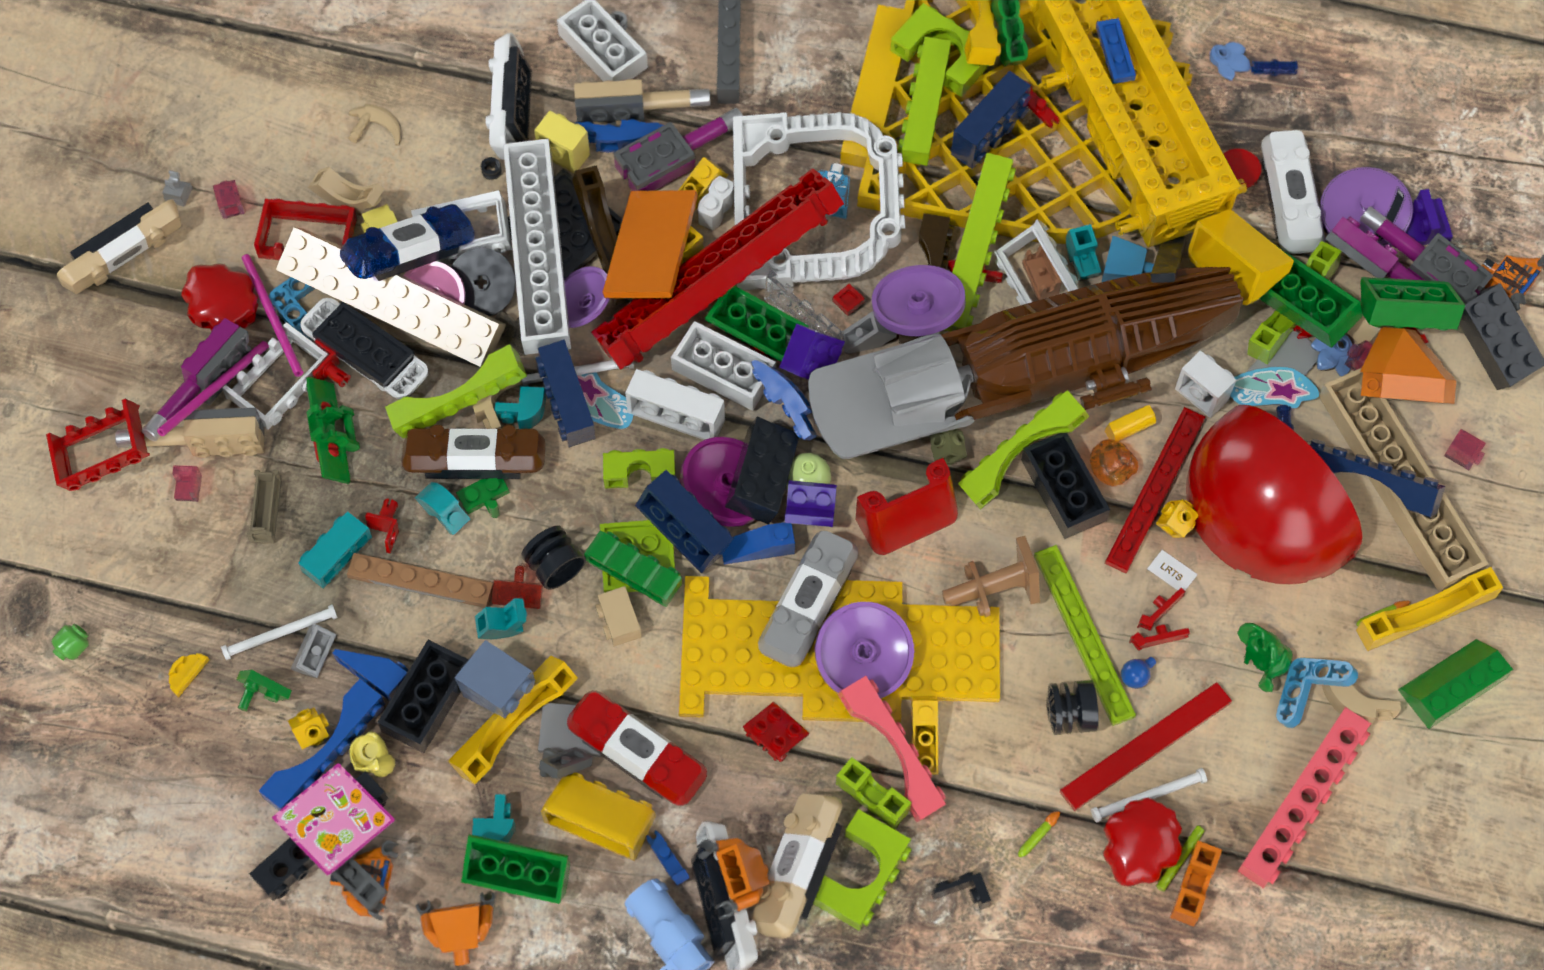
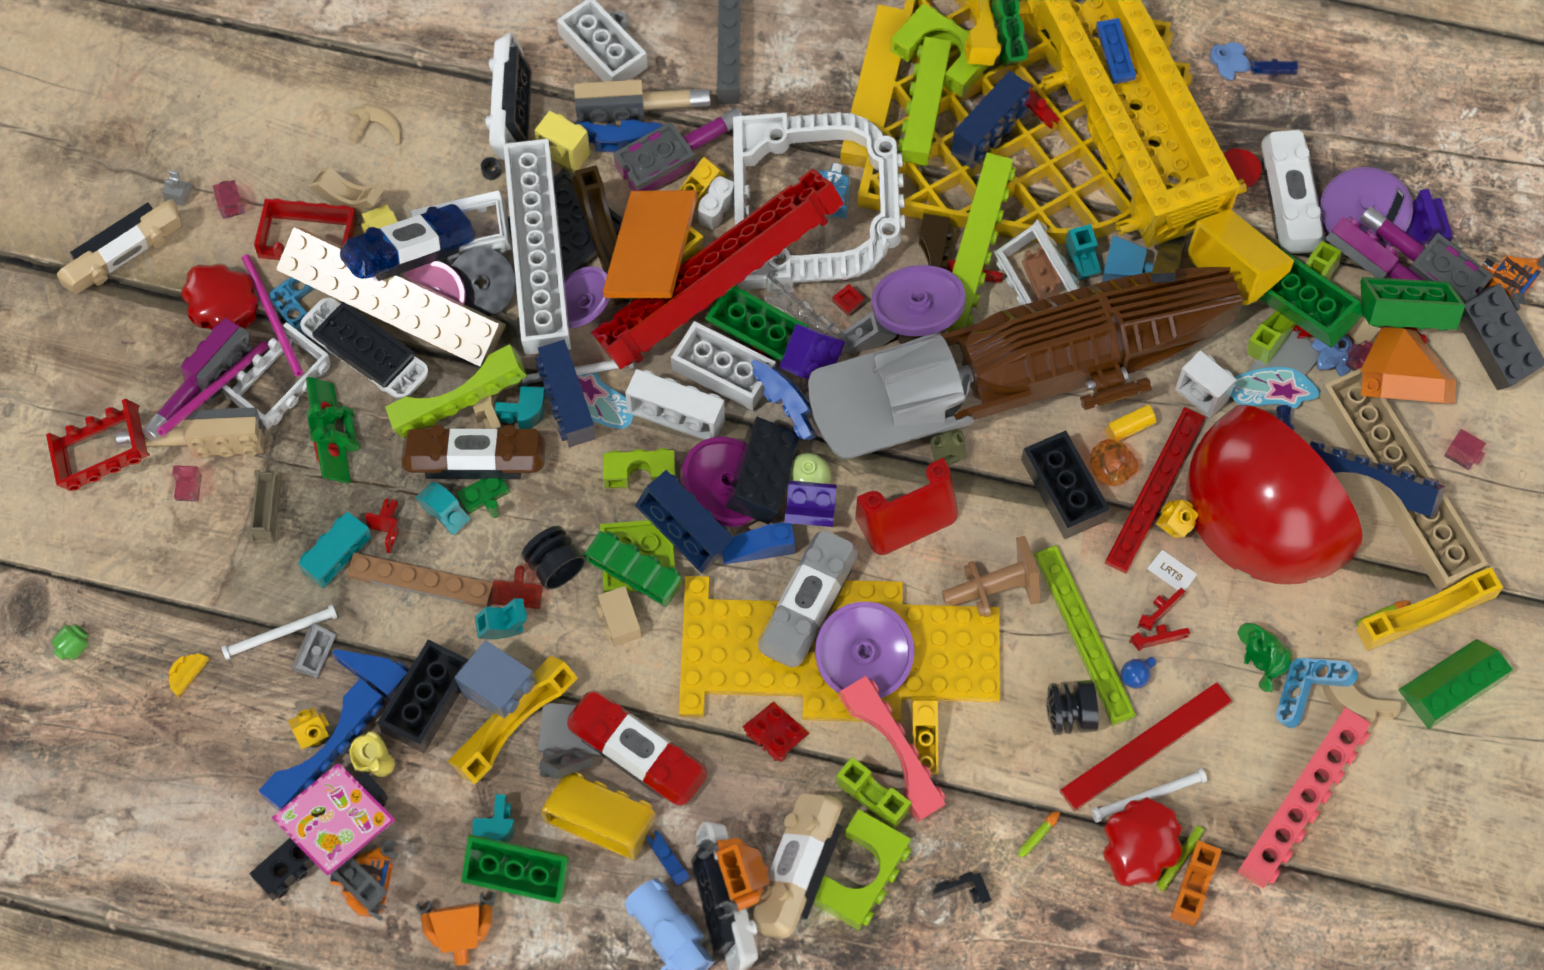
green plate [236,669,292,711] -> none
red bracket [313,339,351,387] -> none
lime arch [958,390,1090,510] -> none

